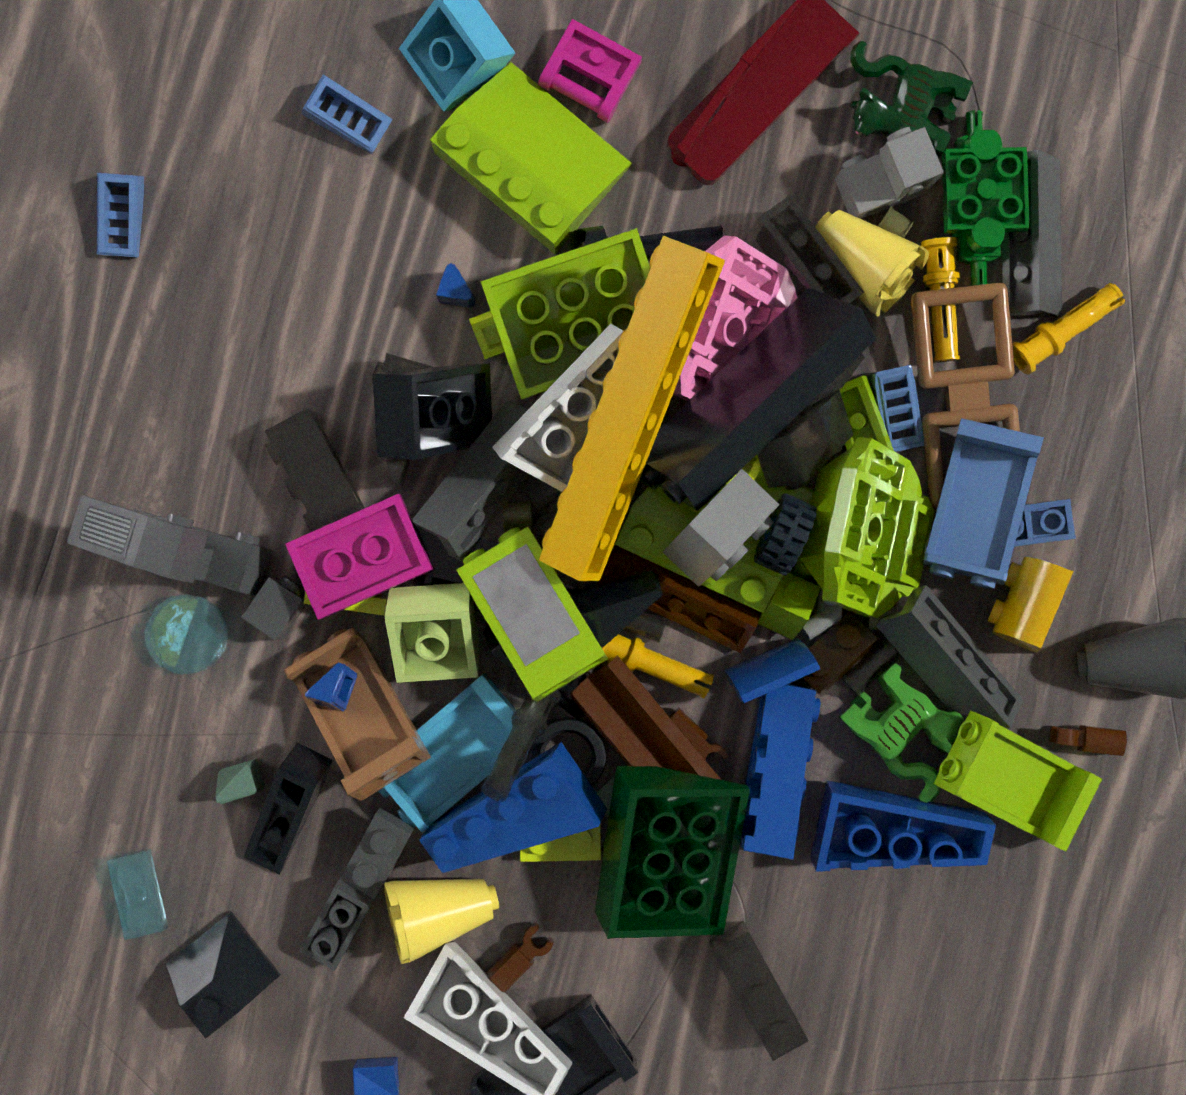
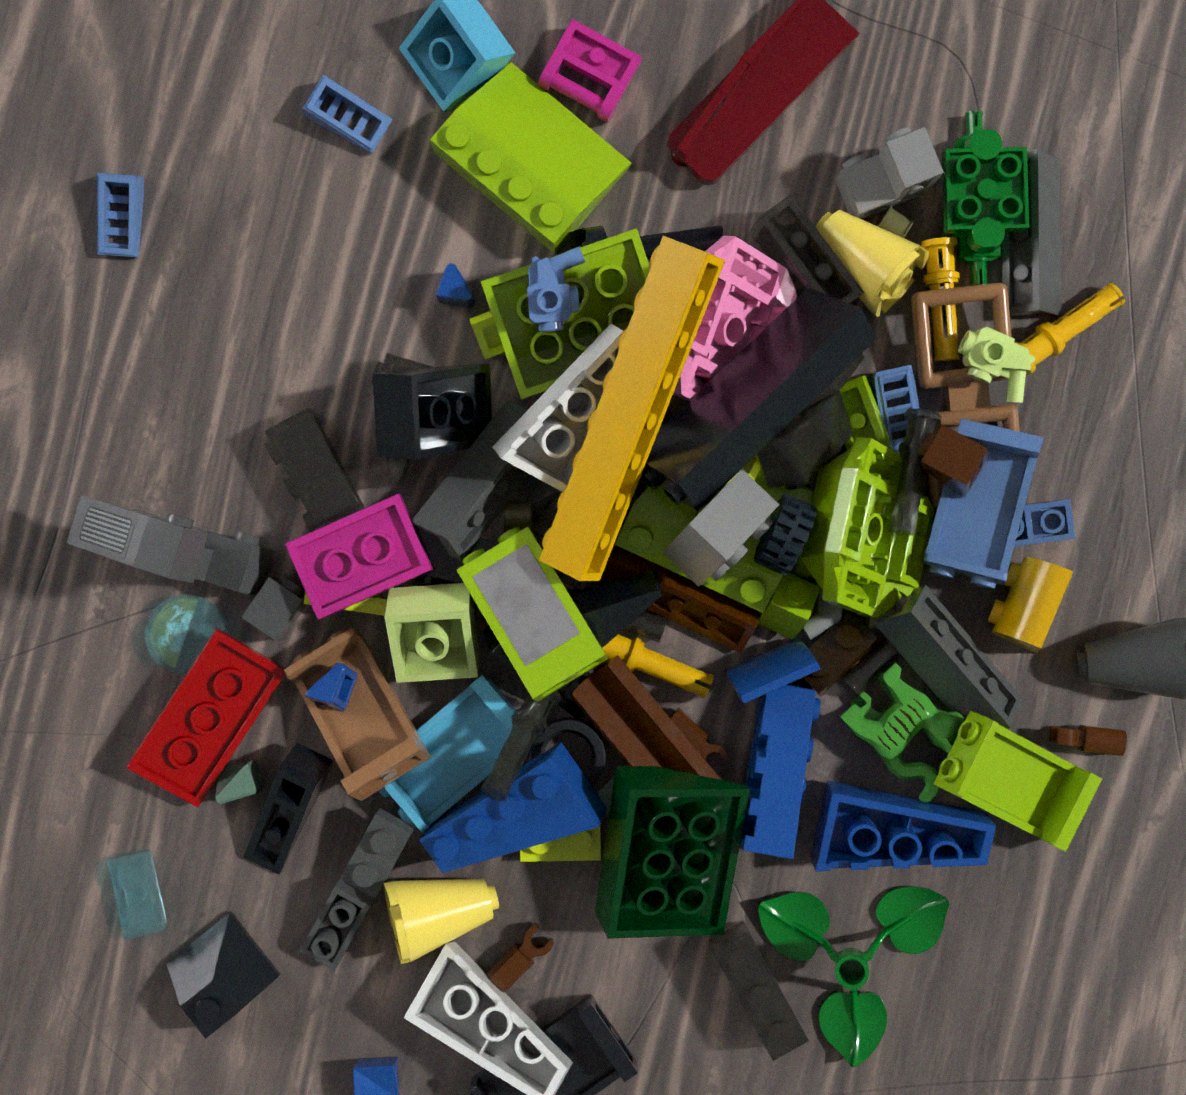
dark green animal [850,41,973,158] -> none
none -> red plate [126,627,286,808]
none -> medium blue piece [527,247,585,332]
none -> green plant [758,886,950,1067]
none -> clear smoke pin [888,409,942,536]
none -> reddish brown slope [918,425,988,497]
none -> yellowish green piece [958,327,1035,403]

